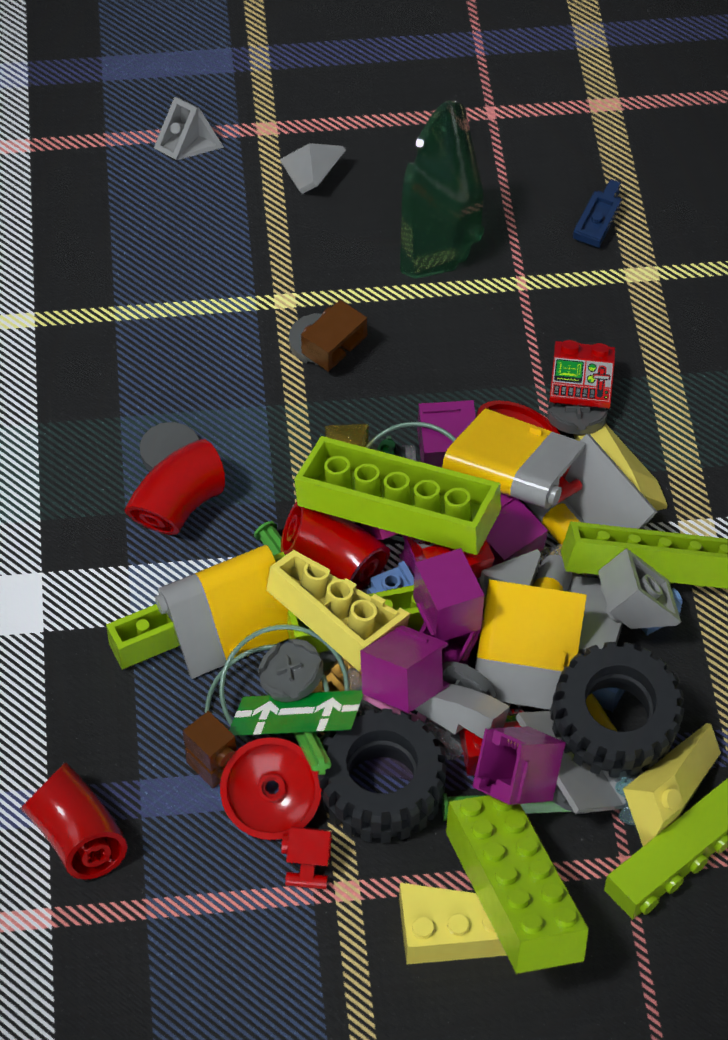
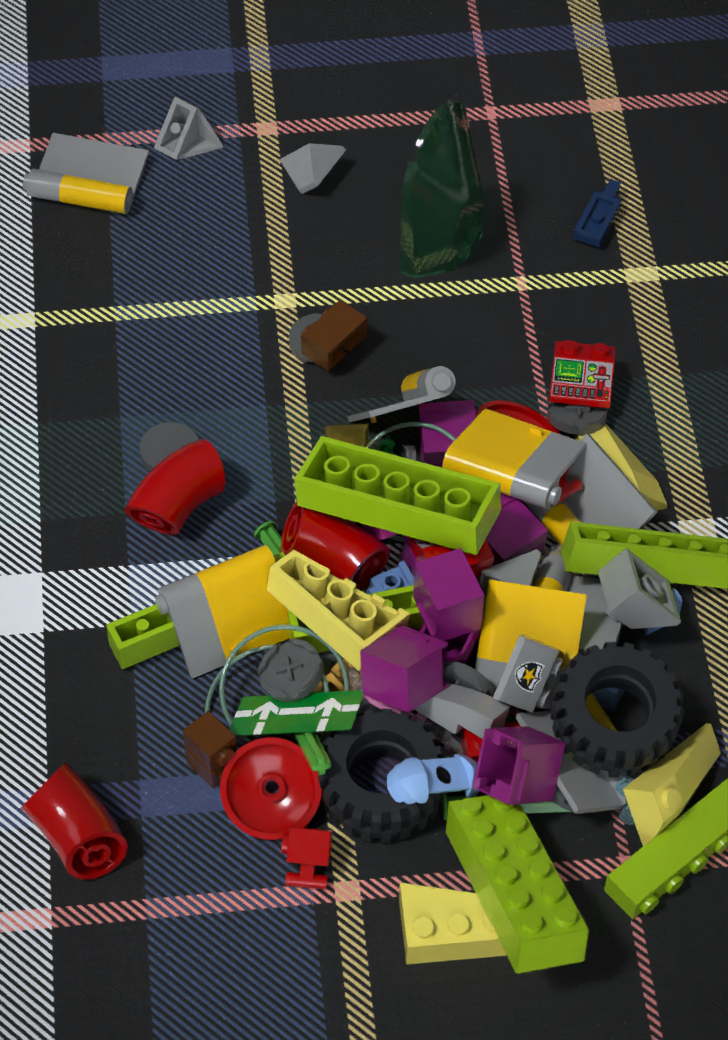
none -> light grey door [23,133,149,214]
none -> light grey door [347,366,456,423]
none -> light blue piece [387,754,480,804]
none -> light grey slope [493,634,563,713]

